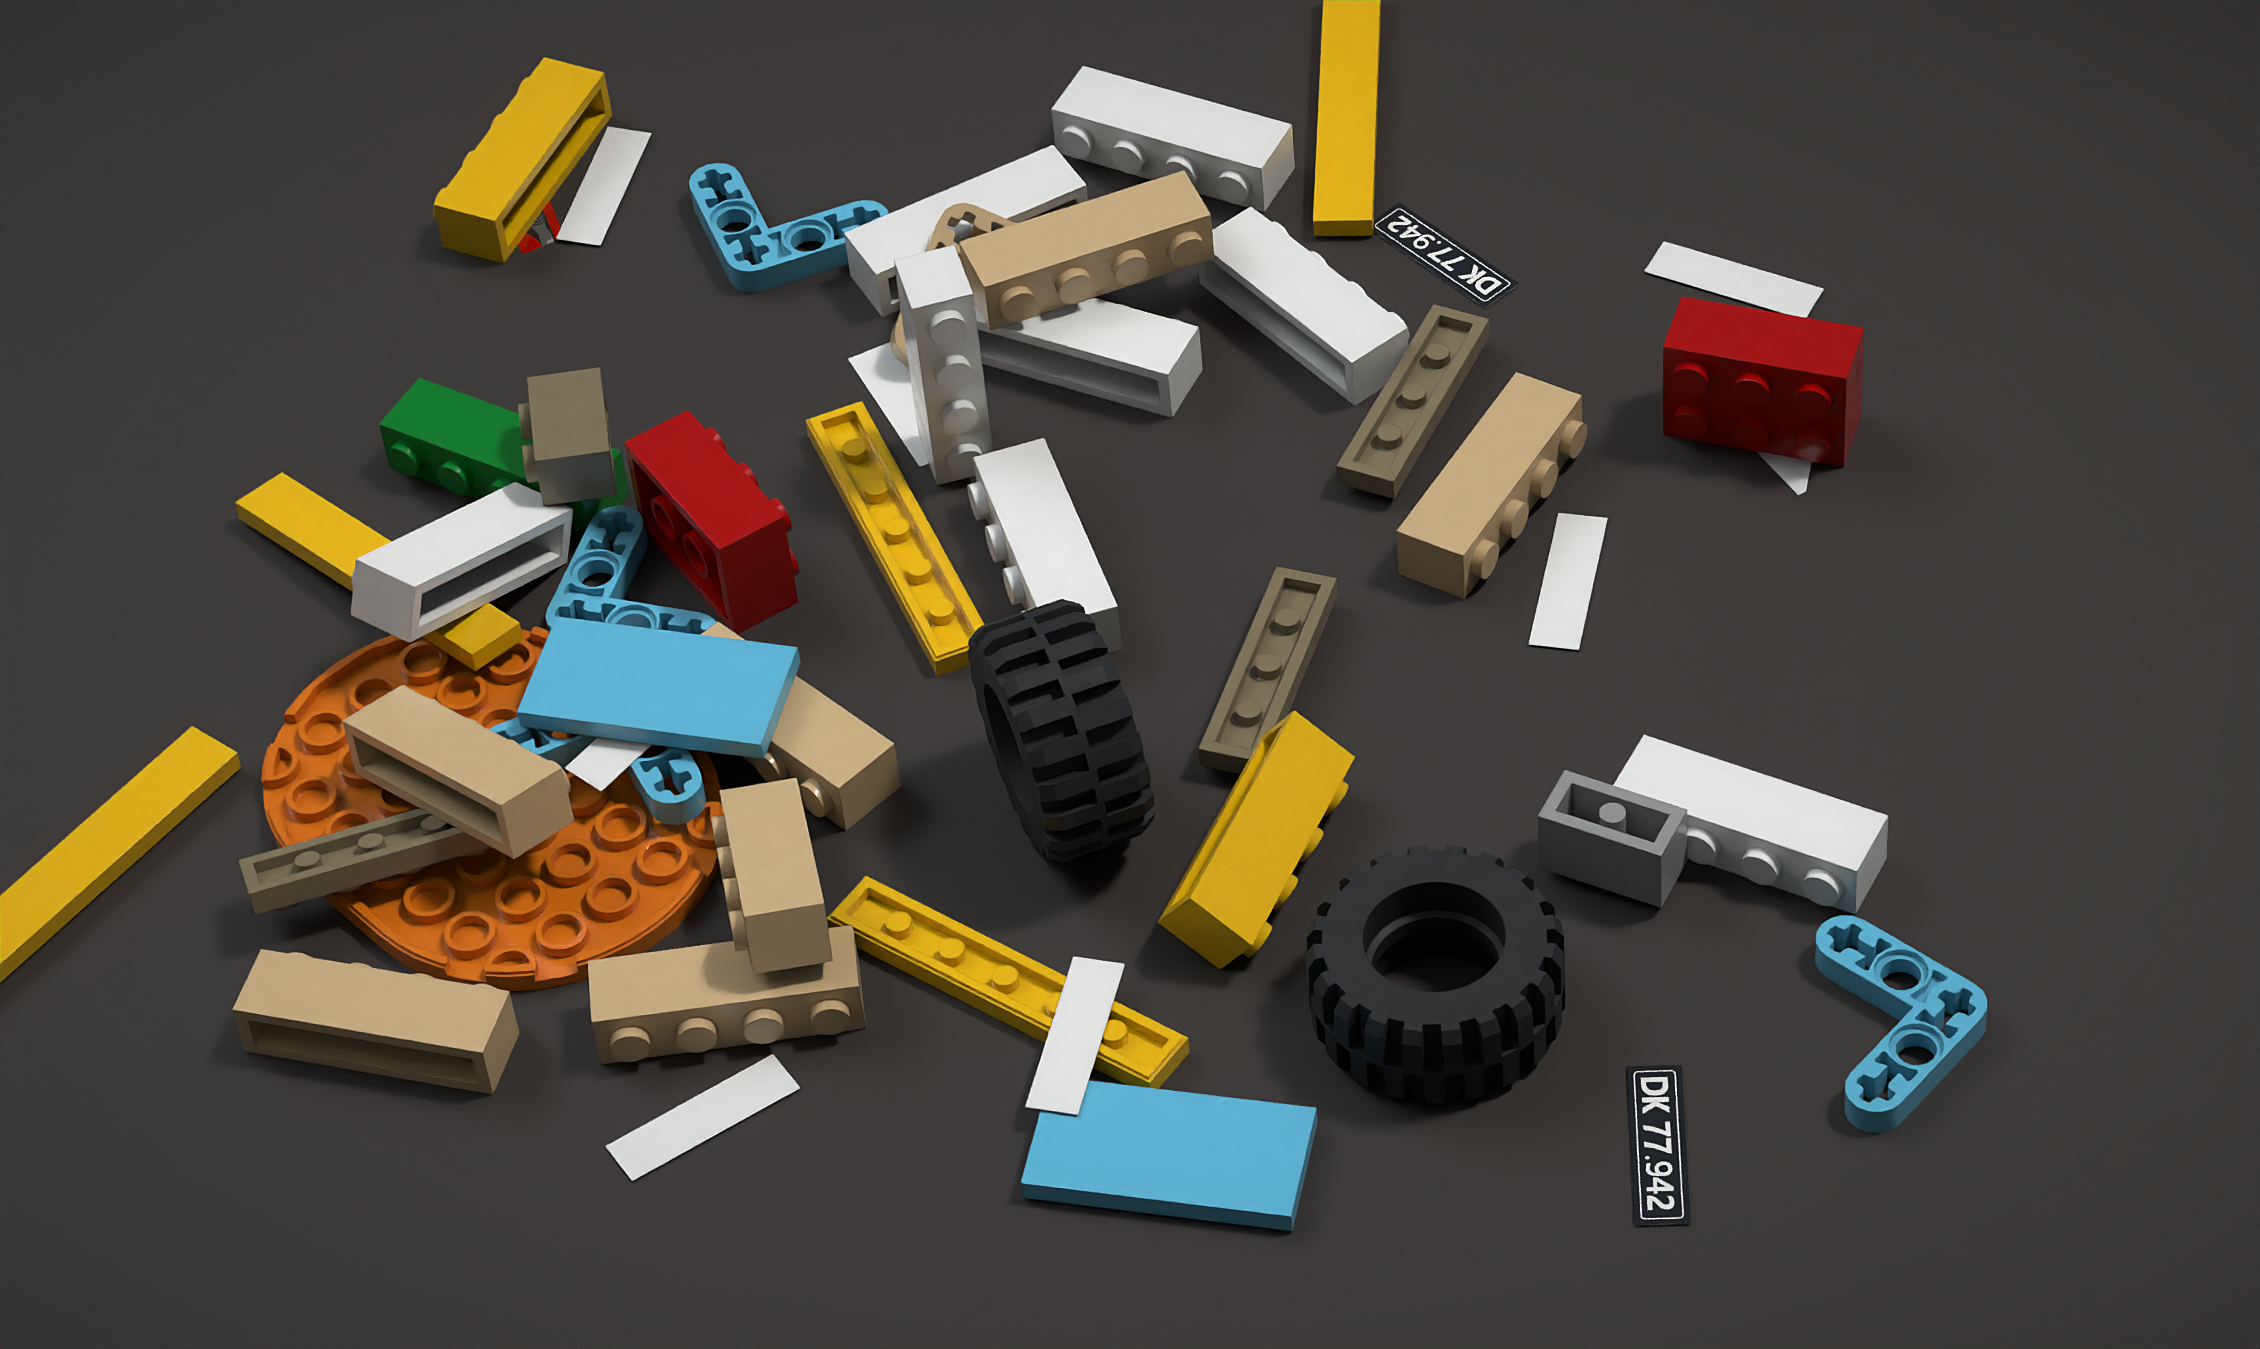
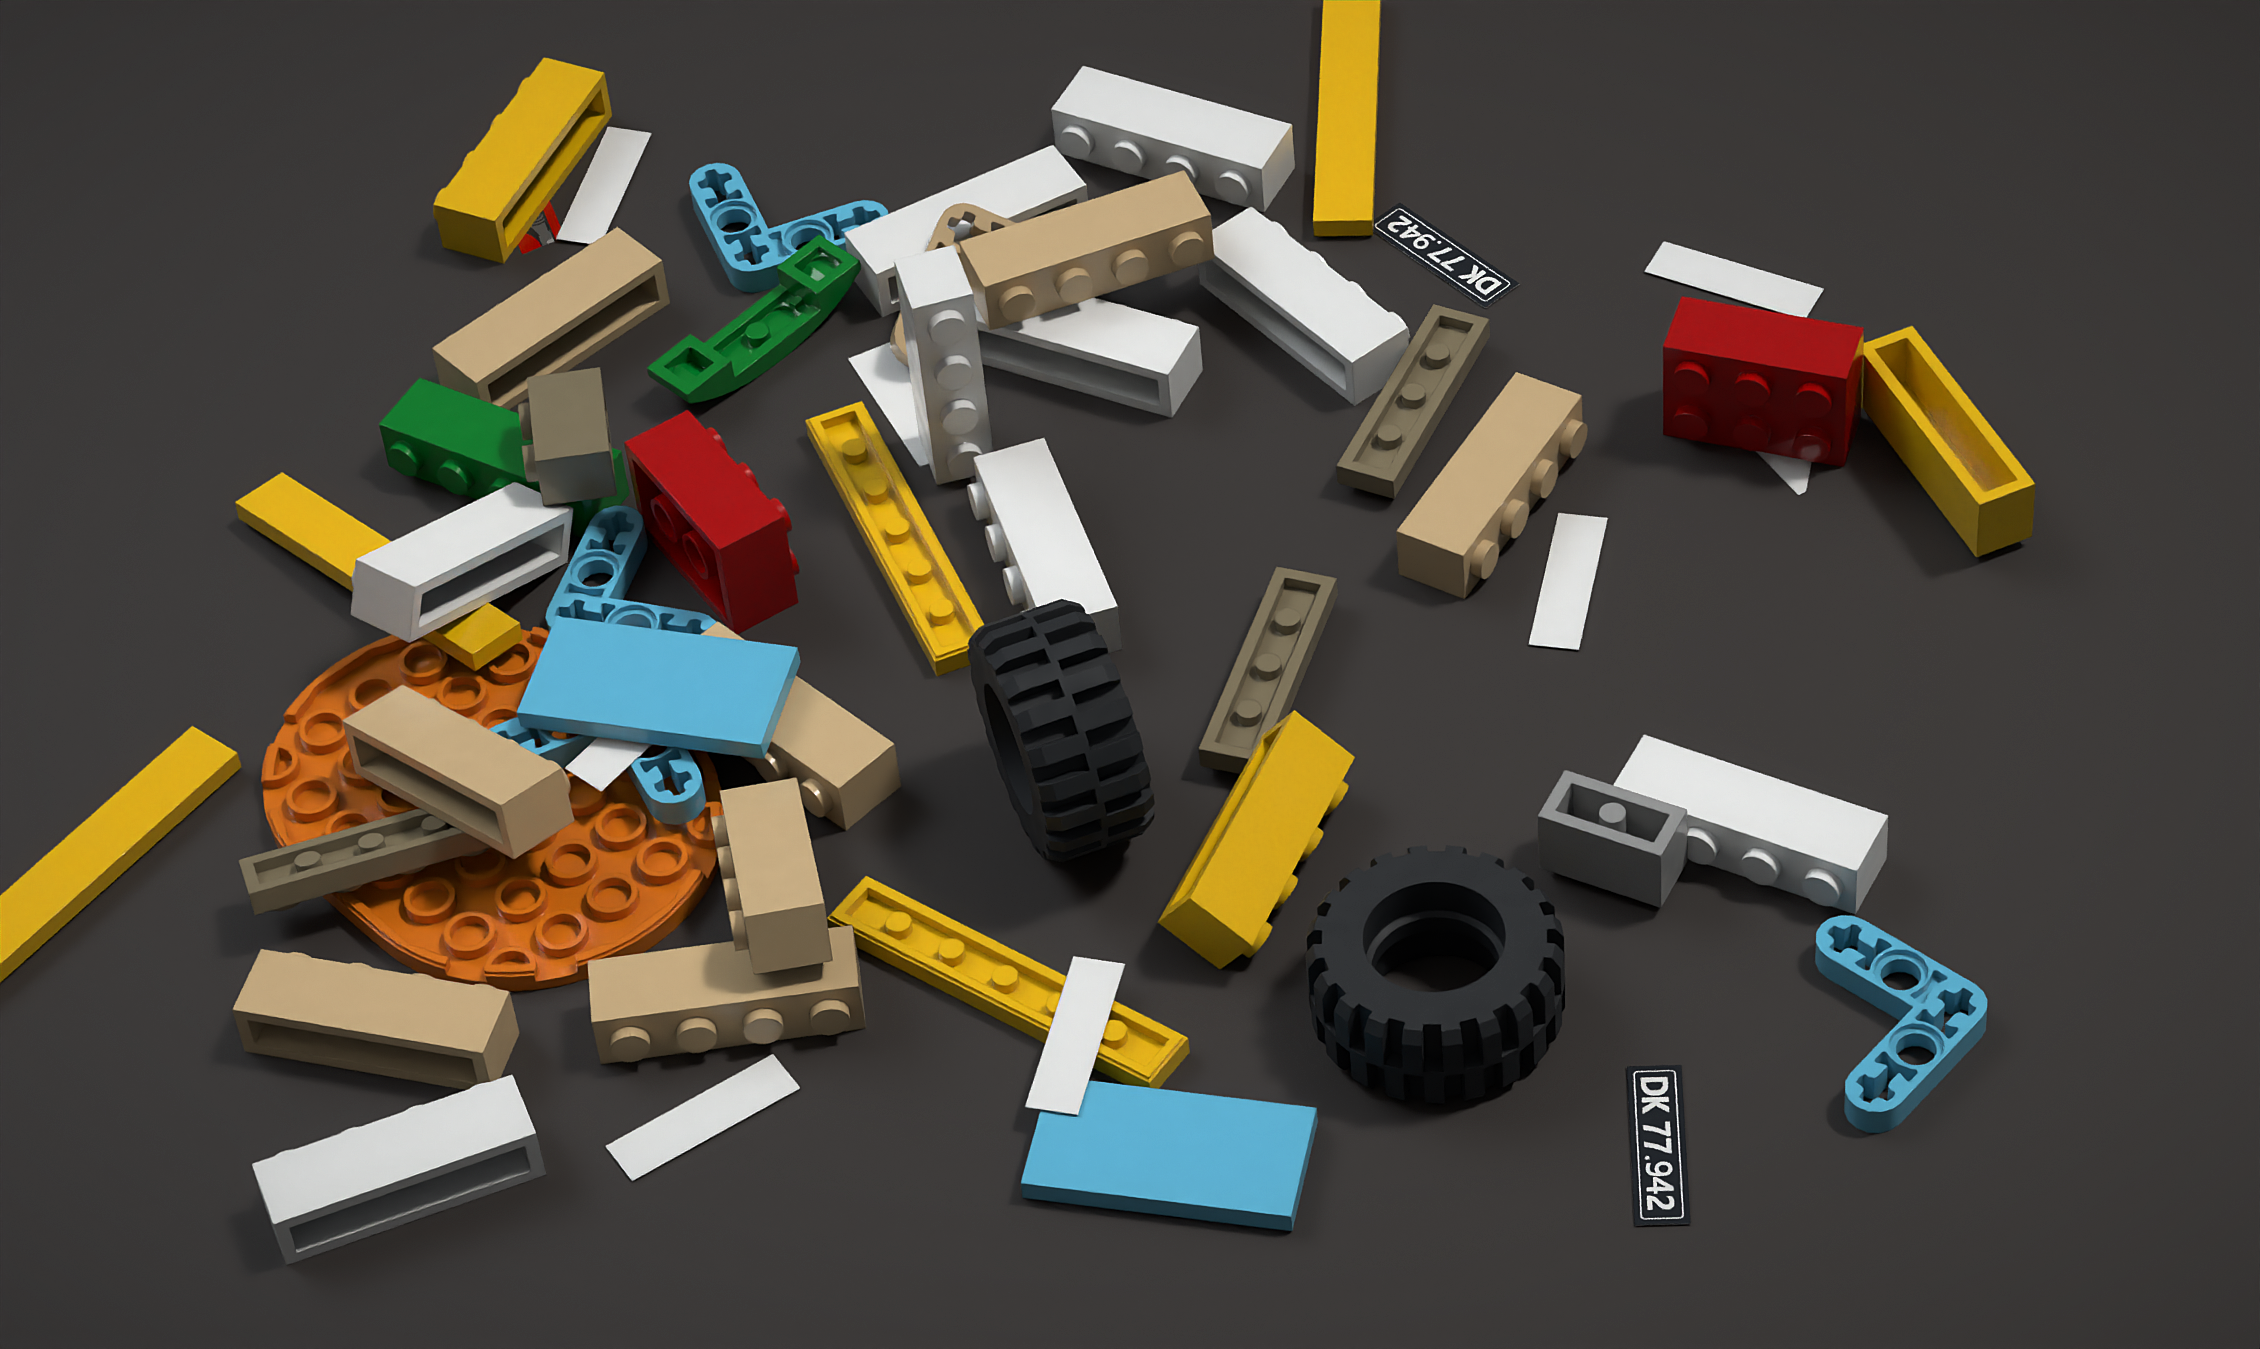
none -> white brick [252,1075,546,1265]
none -> tan brick [432,227,670,410]
none -> green slope [647,235,861,403]
none -> yellow brick [1862,326,2036,557]

